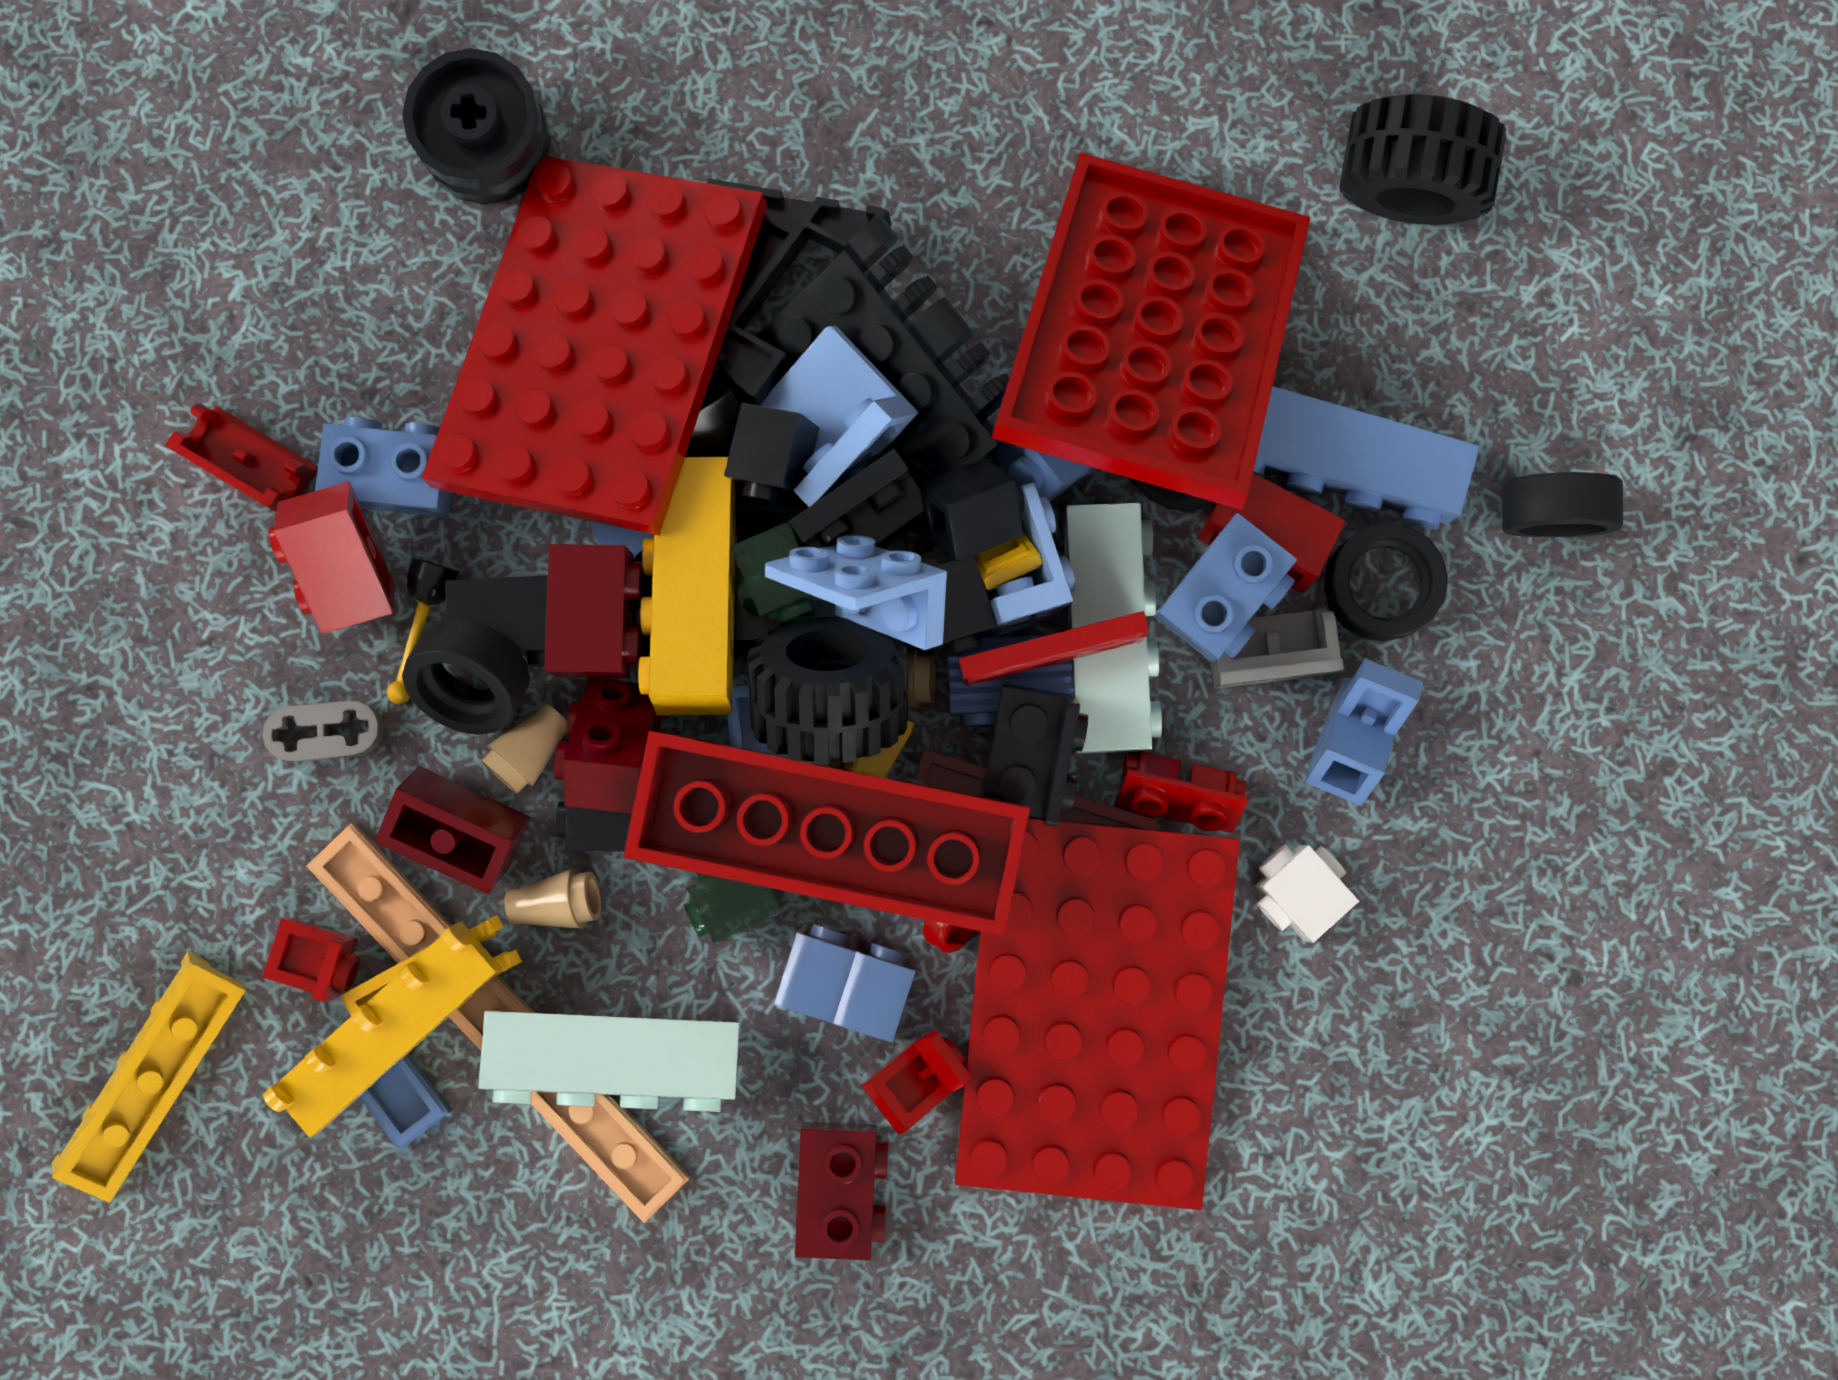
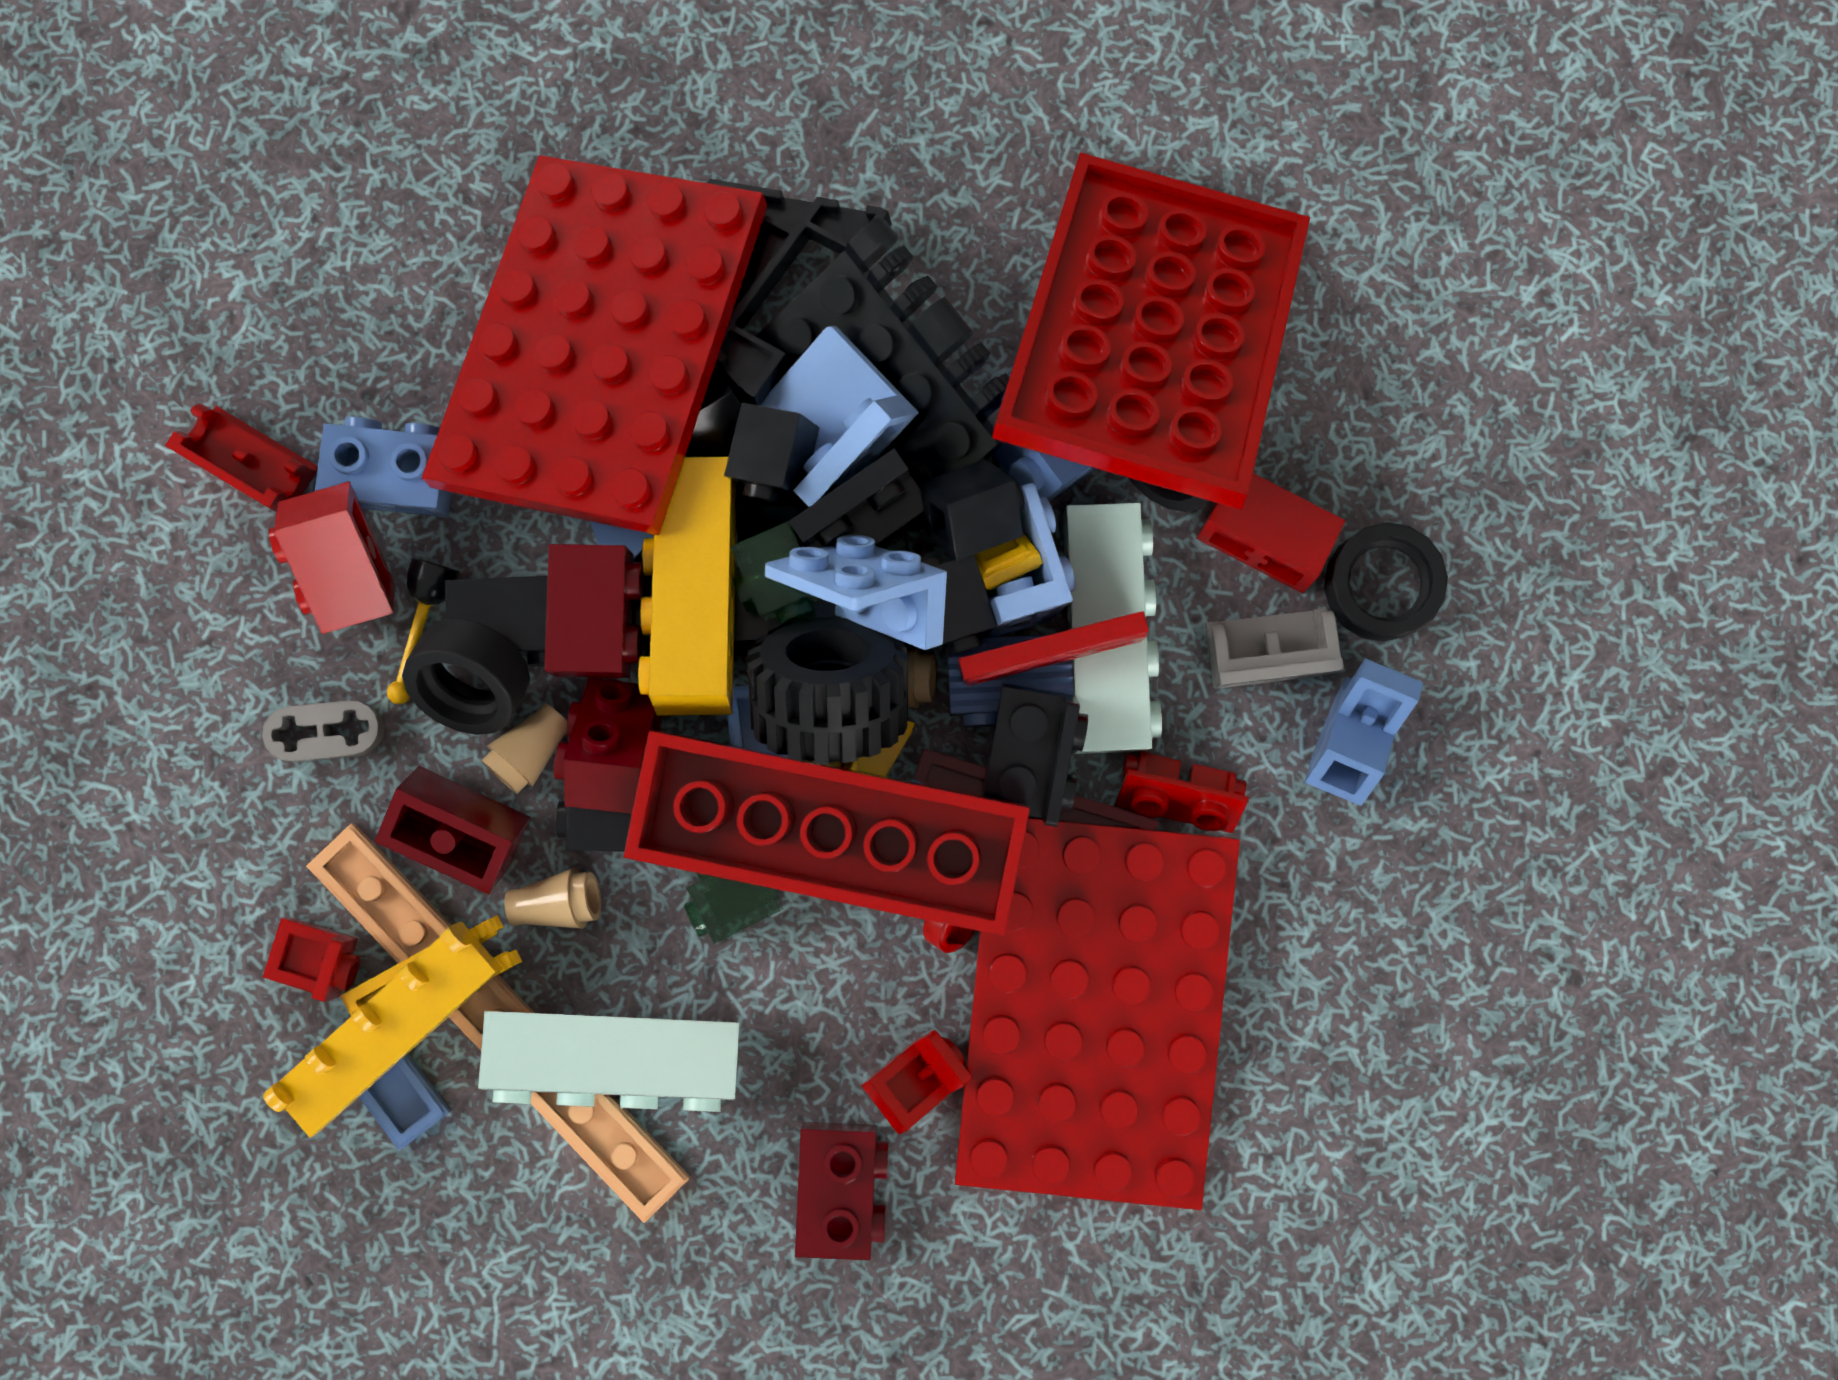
yellow hinge [52,951,246,1203] -> none
black wheel [402,48,551,205] -> none
medium blue brick [774,924,915,1043] -> none
medium blue brick [1153,513,1297,662] -> none
medium blue brick [1253,386,1480,530] -> none
white brick [1254,844,1359,943] -> none
black tyre [1339,94,1506,225] -> none
black tyre [1502,472,1623,537] -> none

